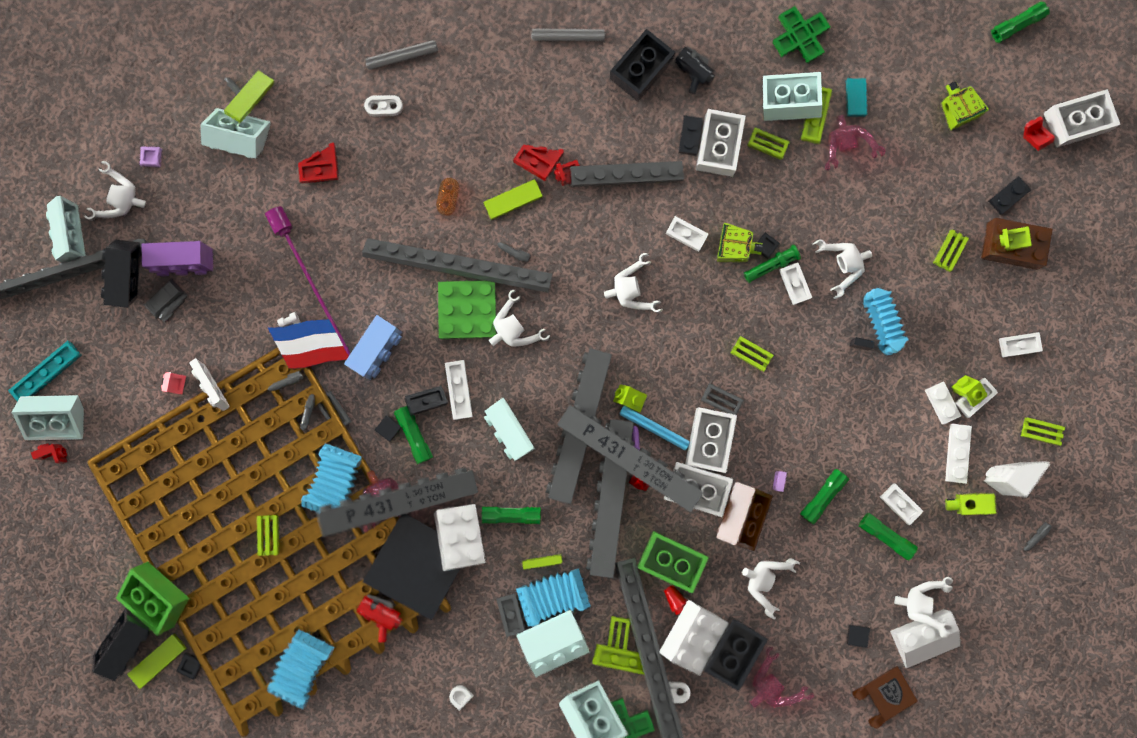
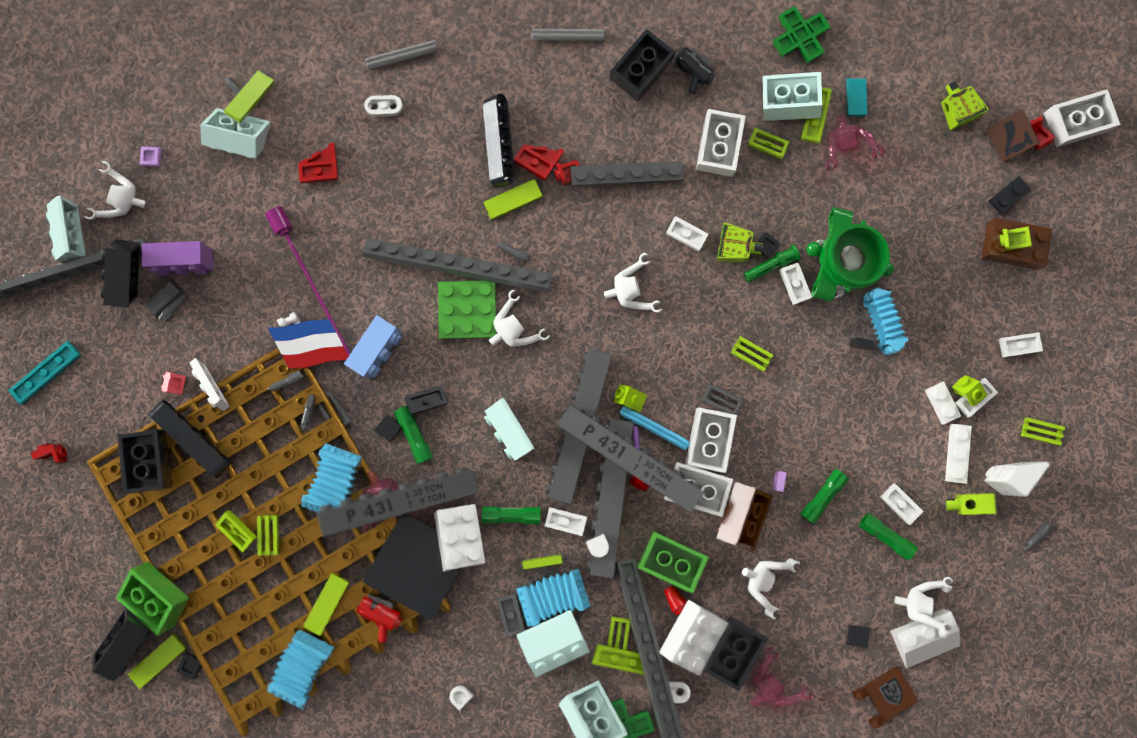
light aqua slope [12,395,84,440] -> none
clear orange plate [436,178,459,216] -> none
white plate [445,360,473,420] -> none
black plate [678,115,703,156] -> none
lime tile [933,229,969,272] -> none
green axle [991,1,1050,43] -> none
none -> black brick [117,429,172,494]
none -> black beam [148,399,232,478]
none -> lime tile [215,510,257,552]
none -> lime tile [303,573,350,636]
none -> black beam [483,93,515,188]
none -> white plate [545,507,587,536]
none -> white tile [586,534,609,557]
none -> green piece [806,207,894,302]
none -> reddish brown tile [986,109,1040,162]

